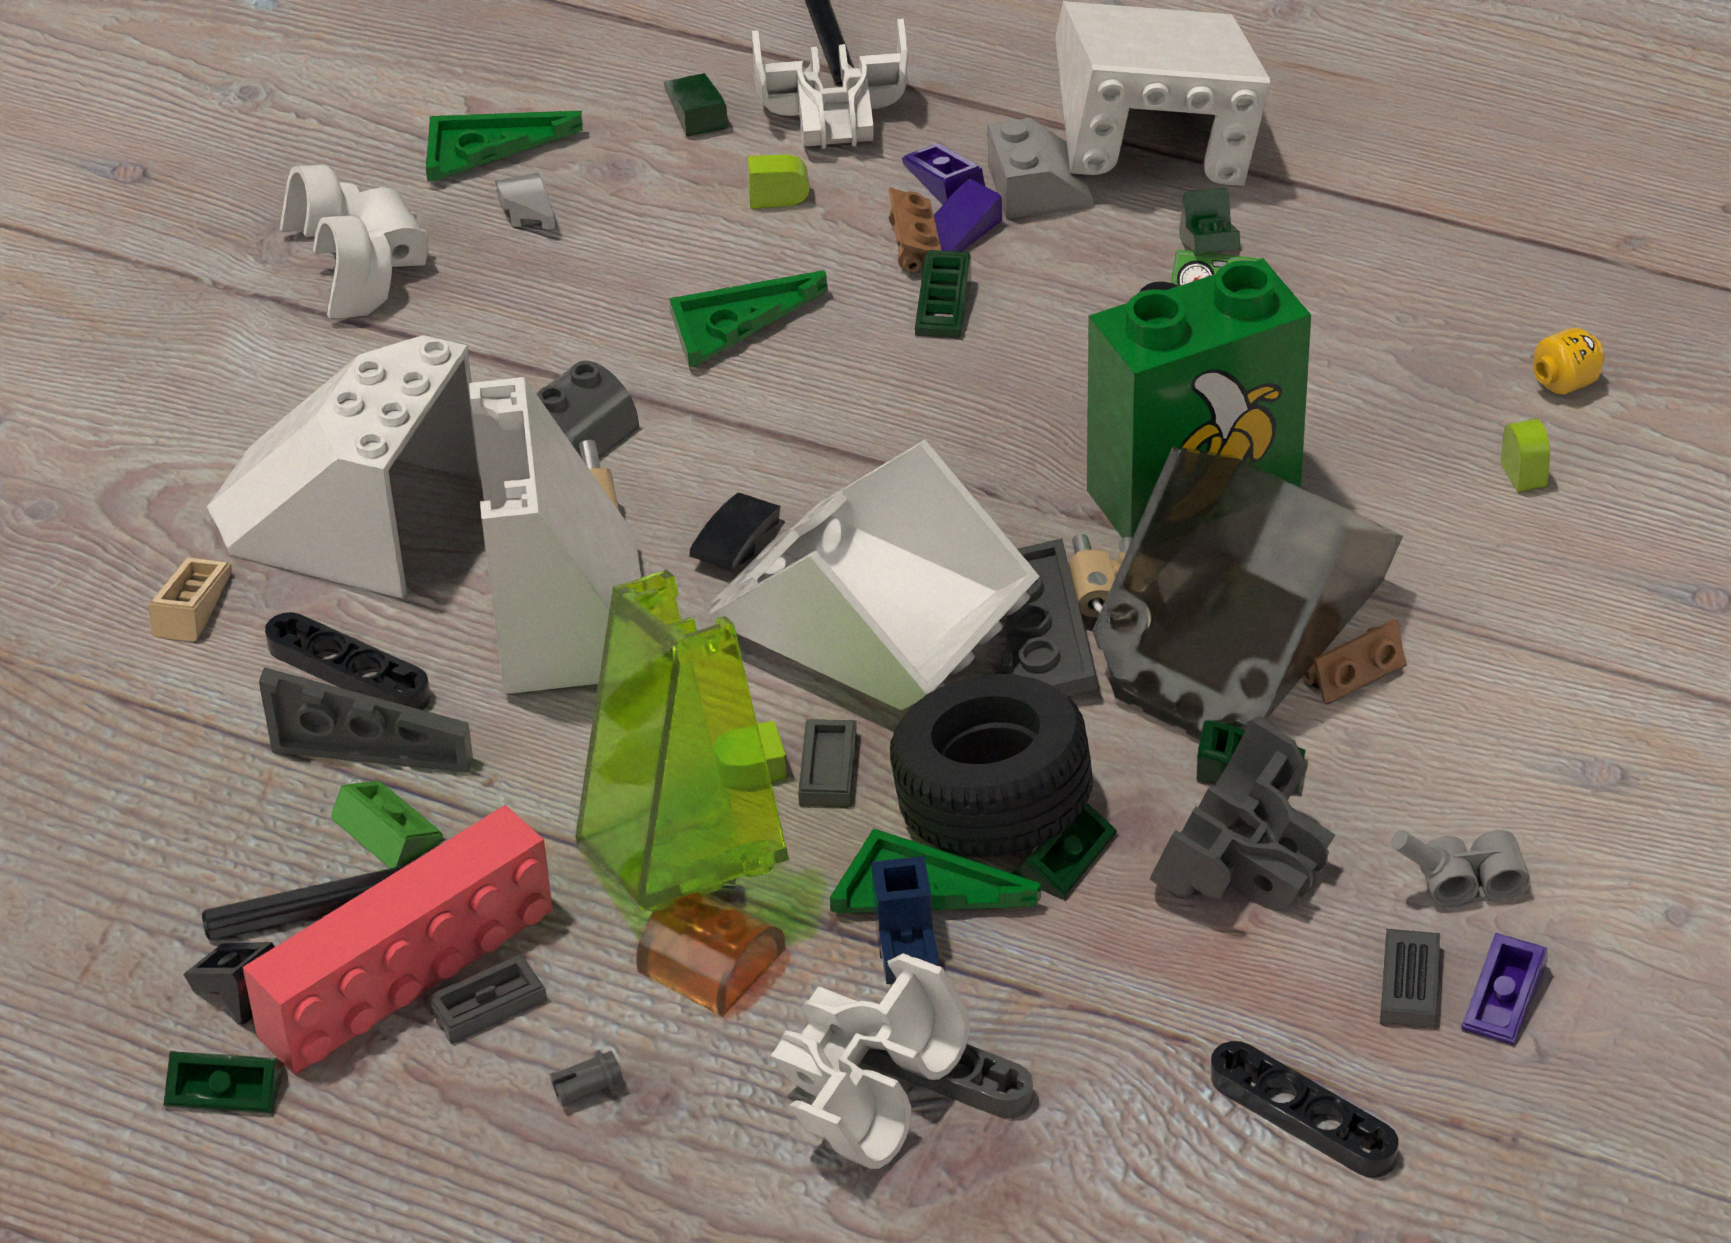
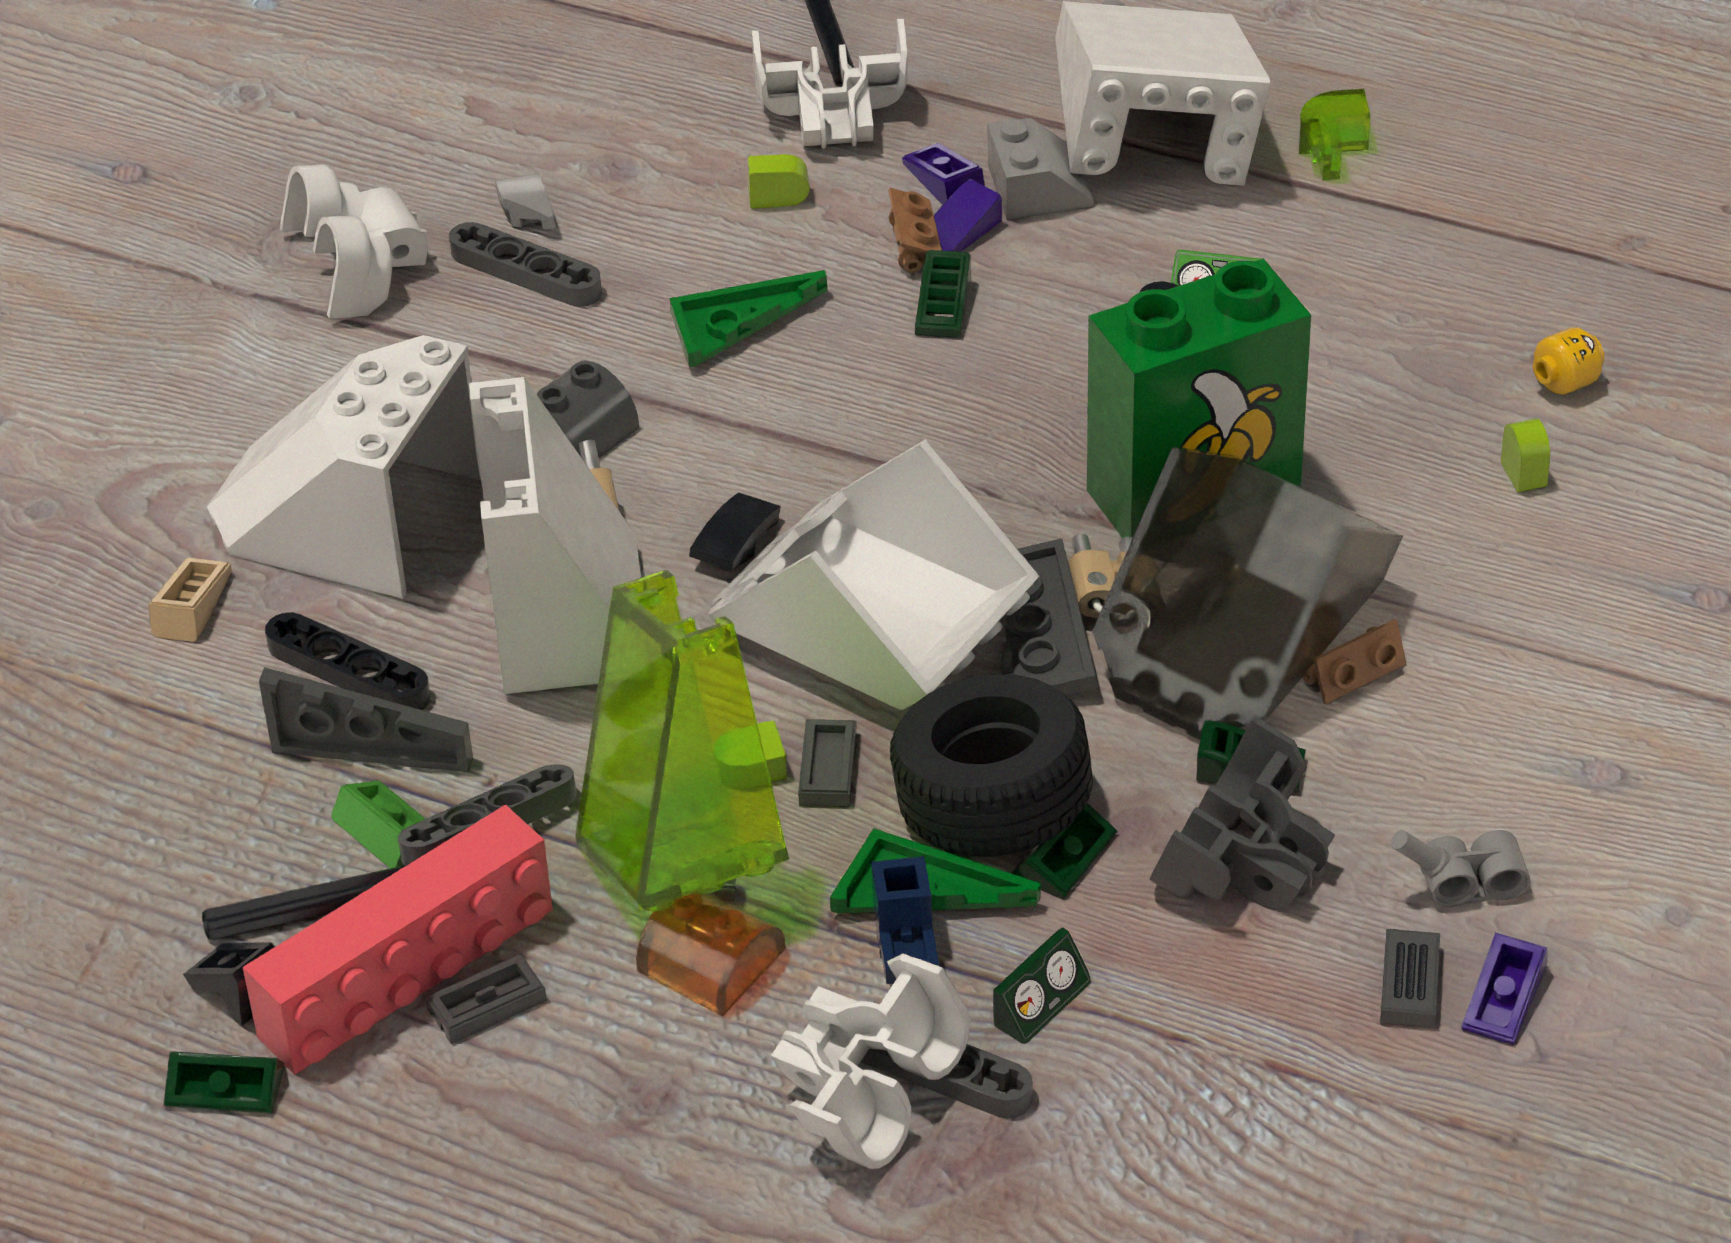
green wing [426,110,583,182] -> none
dark grey pin [549,1050,623,1107] -> none
dark green slope [664,73,728,136] -> none
dark green slope [1179,188,1241,254] -> none
black beam [1210,1041,1398,1178] -> none
none -> dark grey beam [398,764,577,866]
none -> dark grey beam [449,222,602,307]
none -> slope [993,927,1091,1044]
none -> clear neon green brick [1298,88,1371,181]

